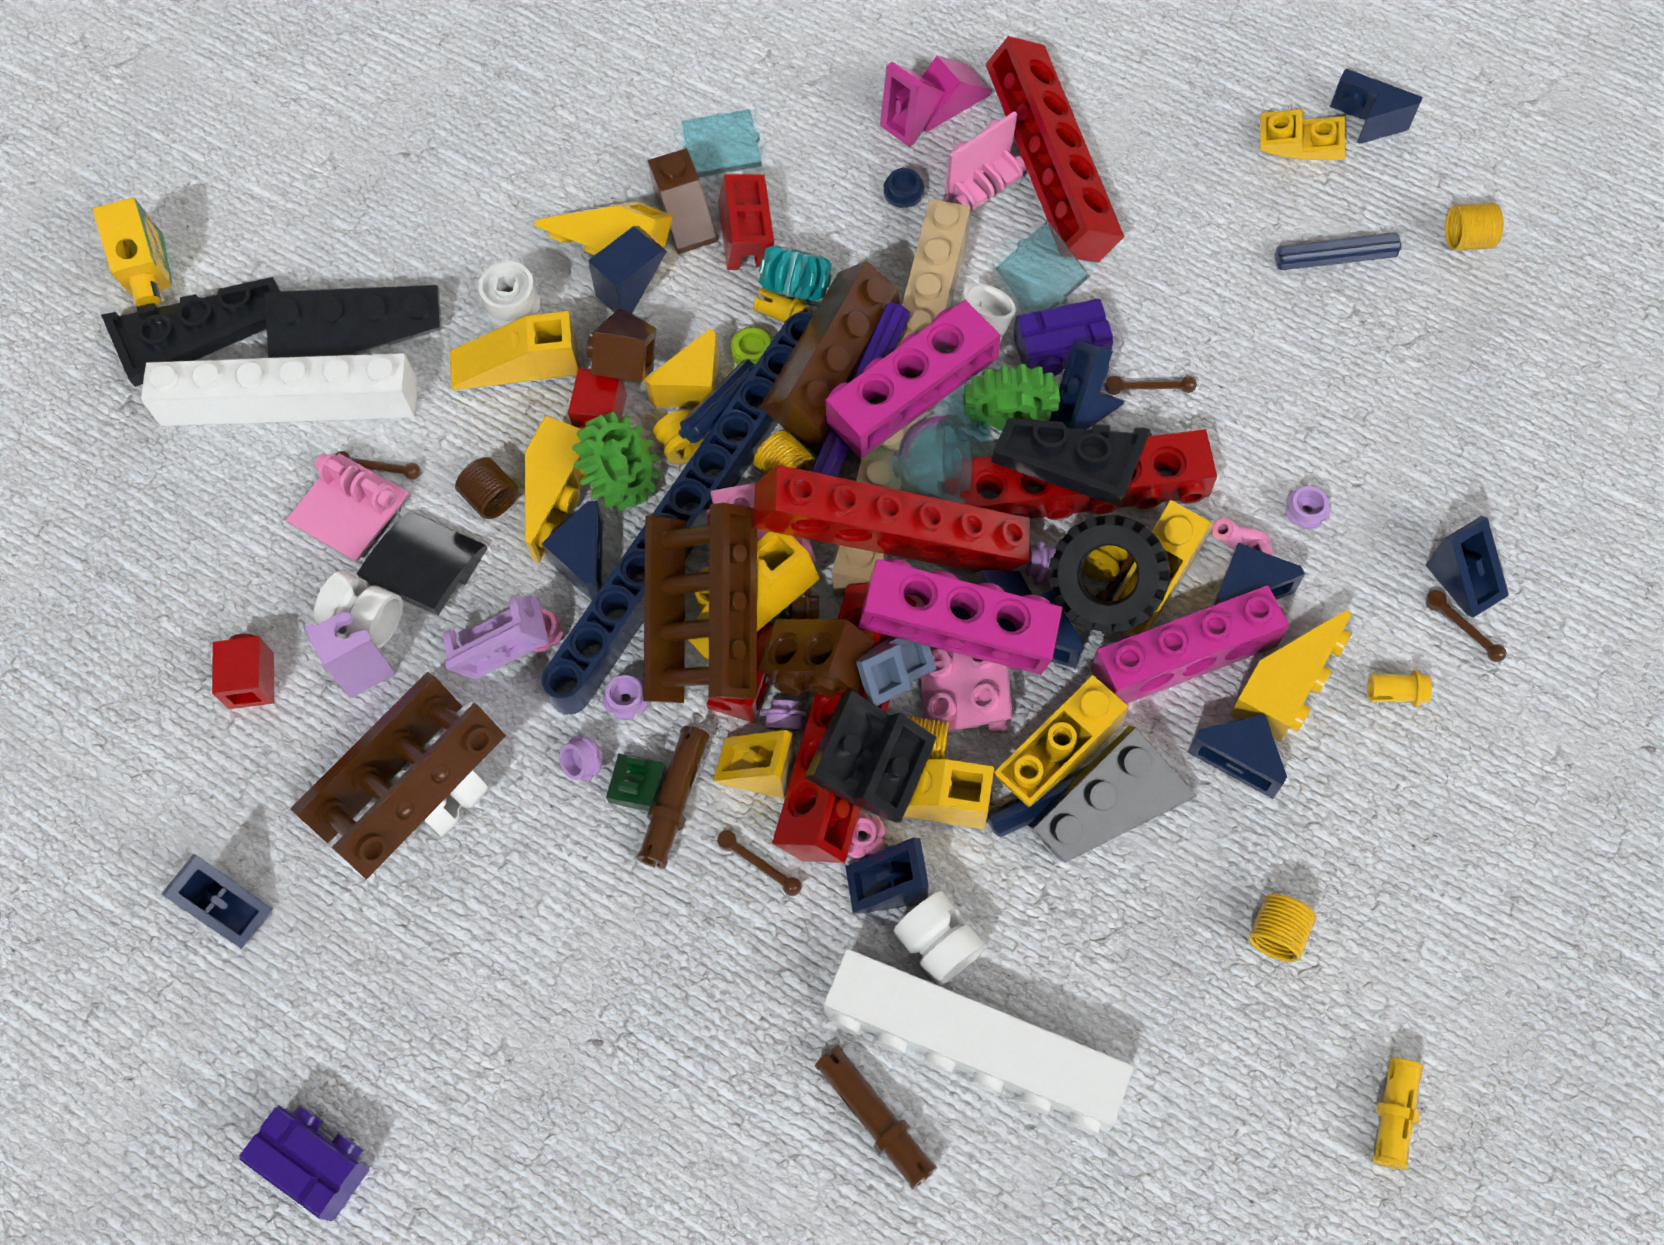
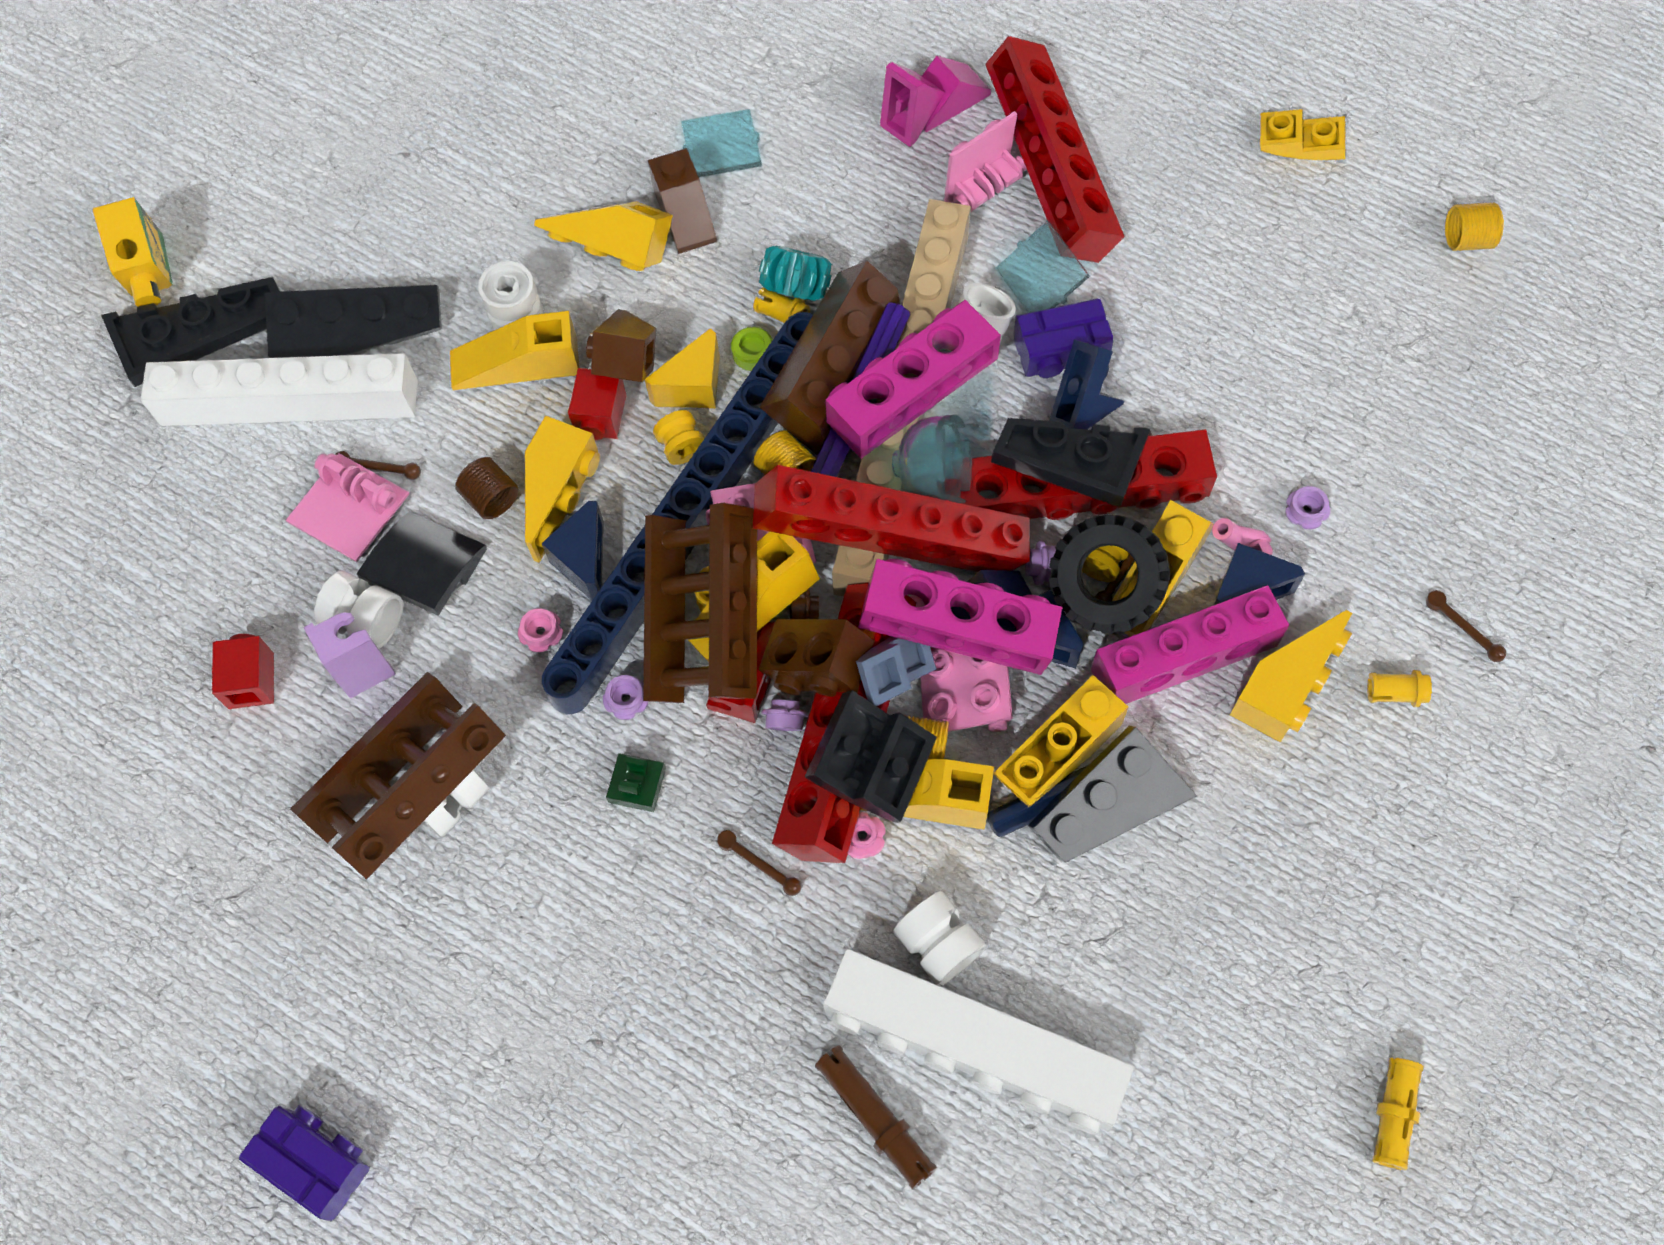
dark blue slope [161,854,272,949] -> none
lavender hinge [443,594,549,679] -> none
lavender plate [559,735,603,781] -> none
bright green gear [572,412,660,511] -> none
dark blue slope [588,226,667,313] -> none
reddish brown pin [636,726,710,869] -> none
dark blue axle [678,359,756,443] -> none
yellow slope [713,730,796,799] -> none
red hinge [718,174,774,270] -> none
dark blue slope [845,837,929,914] -> none
dark blue plate [883,168,924,208] -> none
bright green gear [963,364,1060,431] -> none
reddish brown hinge [1105,376,1197,395] -> none
dark blue slope [1187,714,1287,799] -> none
yellow piece [1248,893,1317,962] -> none
dark blue axle [1275,232,1401,270] -> none
dark blue slope [1330,68,1423,144] -> none
dark blue slope [1426,516,1509,618] -> none

